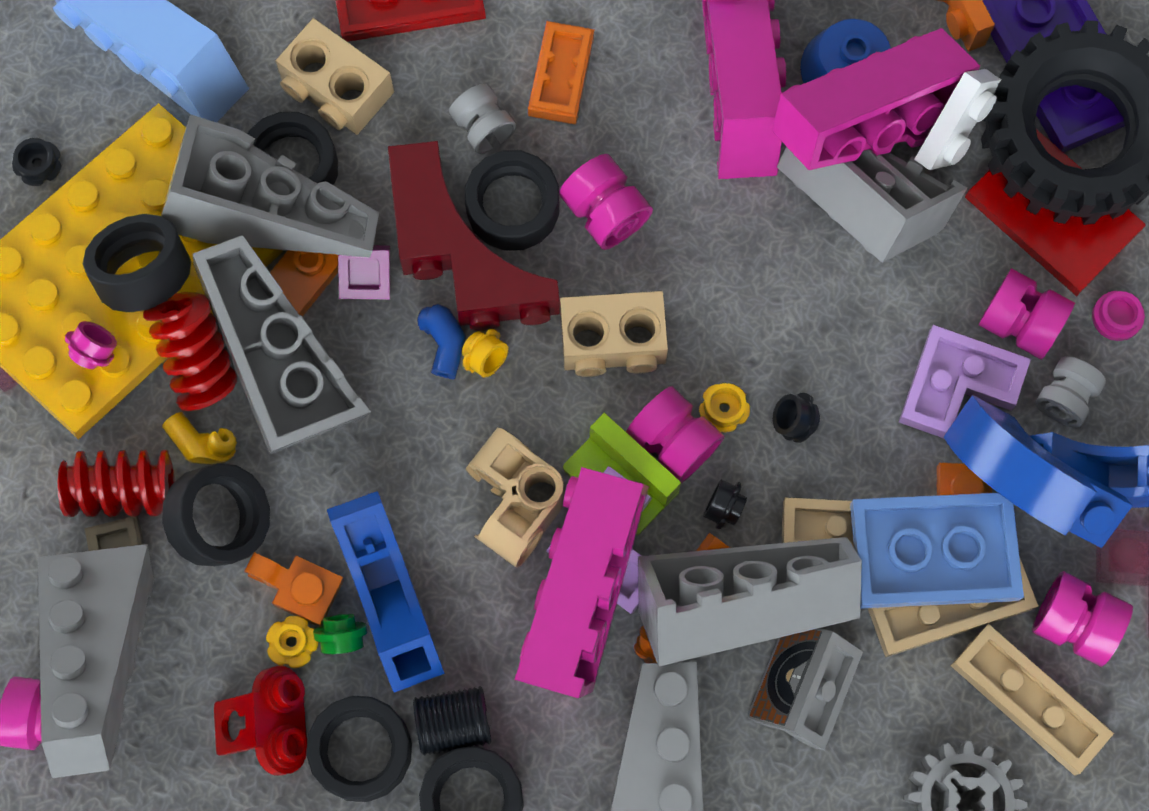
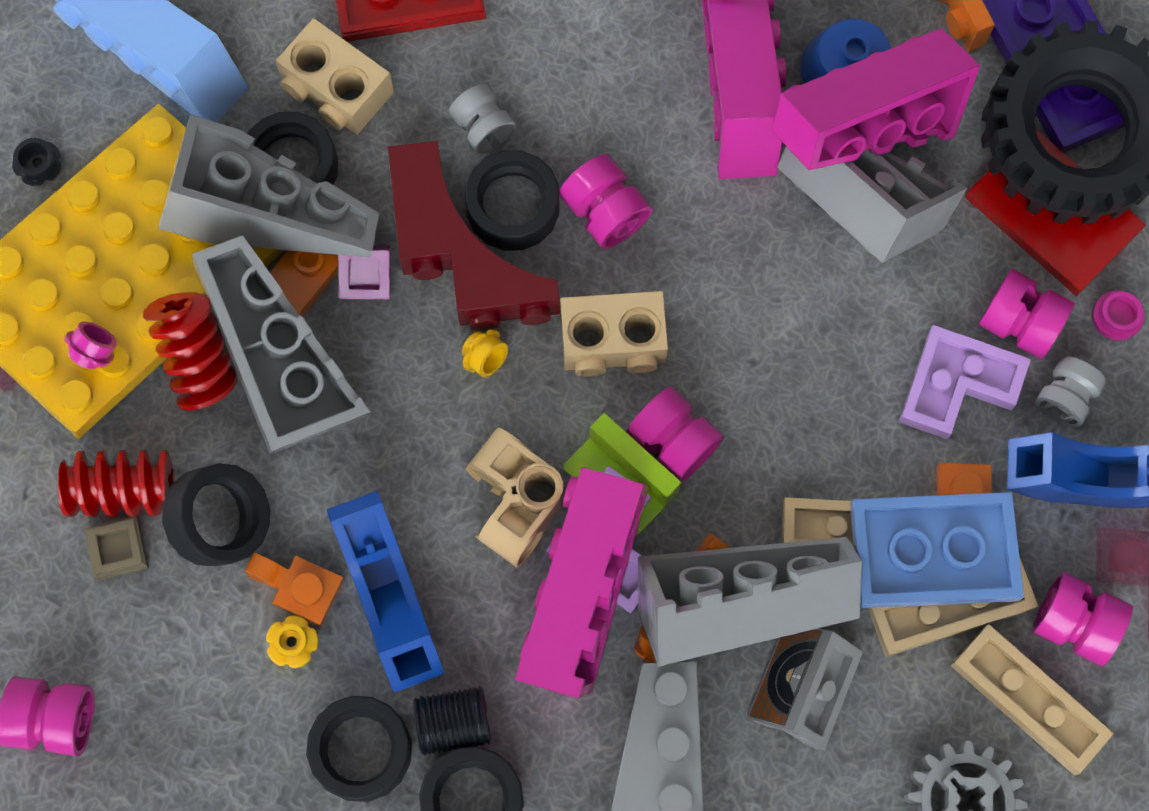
light grey wedge [38,544,154,778] -> none
black tyre [83,214,191,313] -> none
yellow arm [162,412,237,464] -> none
red bracket [214,666,307,776] -> none
green plate [313,614,367,654] -> none
blue arm [417,304,466,379] -> none
orange plate [528,21,595,125] -> none
yellow plate [699,383,750,433] -> none
black plate [703,479,747,530] -> none
black plate [772,393,820,443] -> none
white plate [914,69,1001,170] -> none
blue arch [944,395,1133,548] -> none

